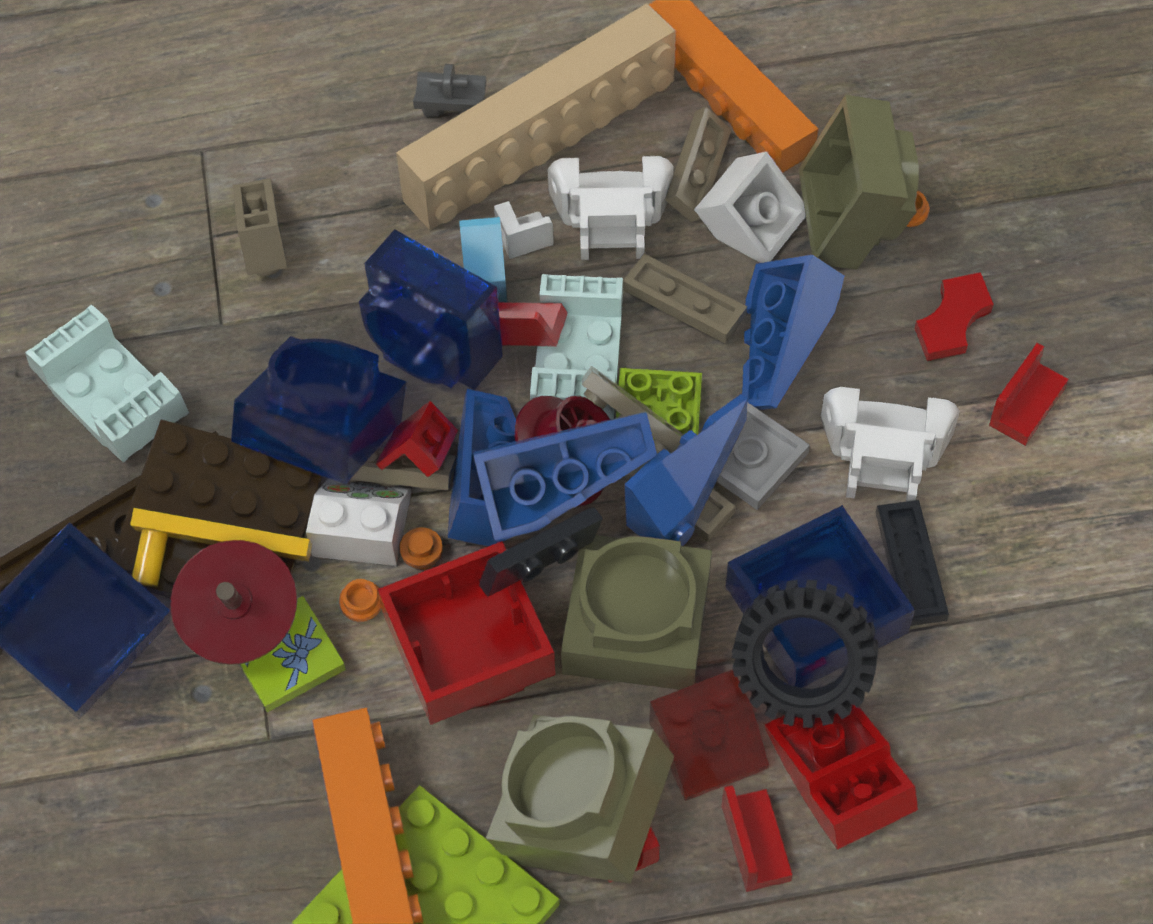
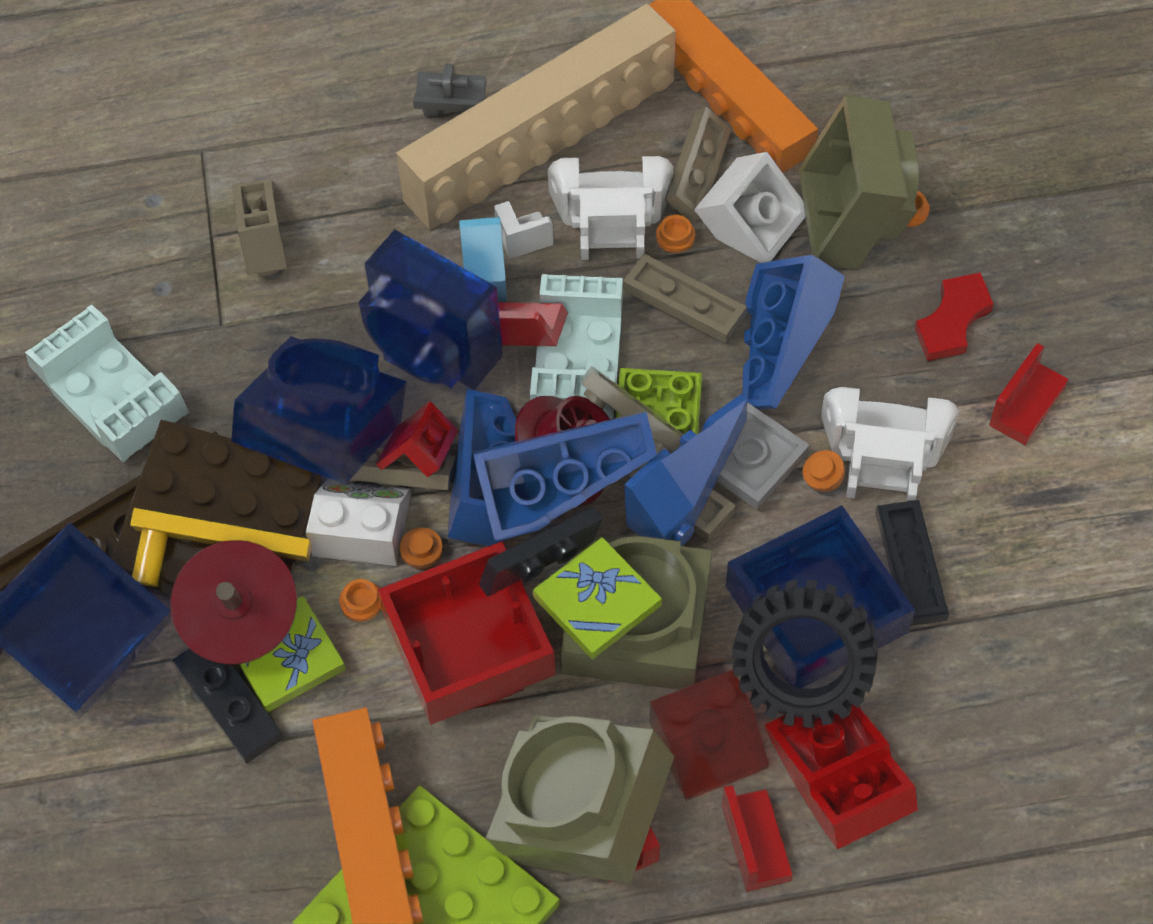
none -> black plate [172,648,284,764]
none -> lime tile [533,537,662,660]
none -> orange plate [656,215,695,253]
none -> orange plate [803,450,845,492]

